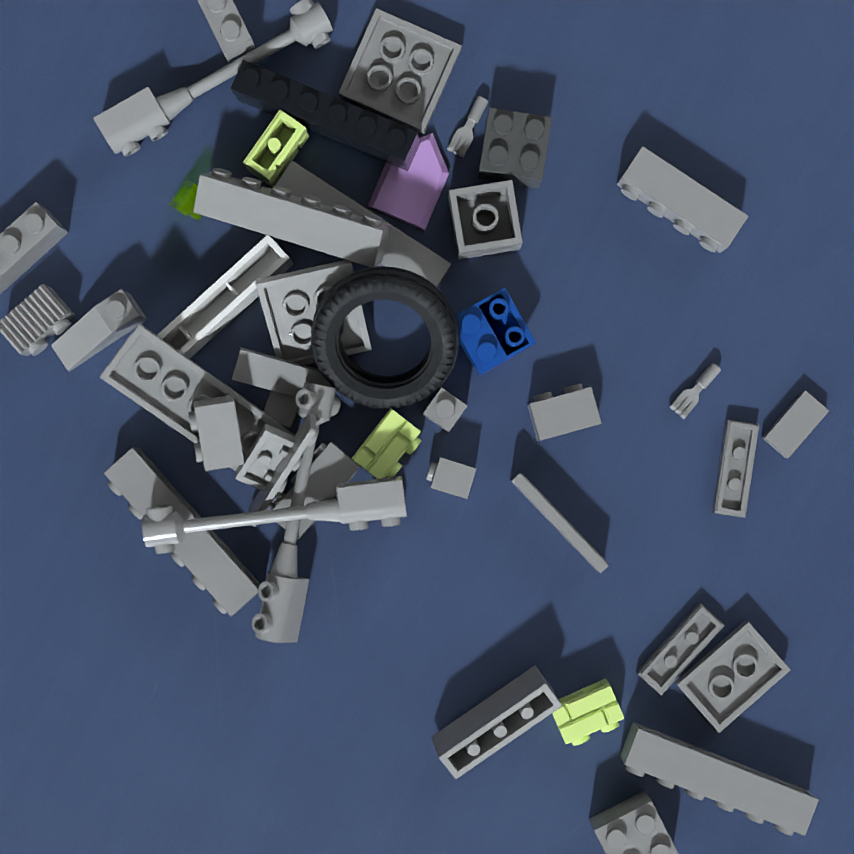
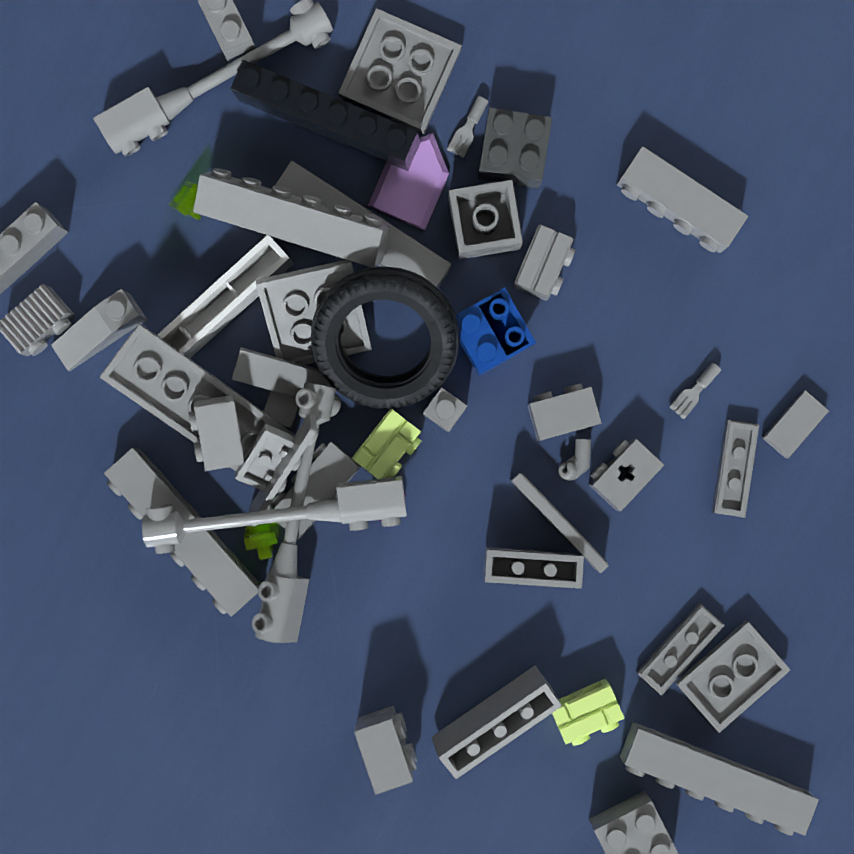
yellowish green brick [243,110,309,187] -> none
light grey brick [426,458,476,499] -> none
none -> clear neon green tile [243,522,279,560]
none -> light grey brick [354,705,417,795]
none -> light grey brick [483,547,584,589]
none -> light grey brick [512,225,576,301]
none -> light grey arm [558,439,591,481]
none -> light grey brick [589,439,664,512]

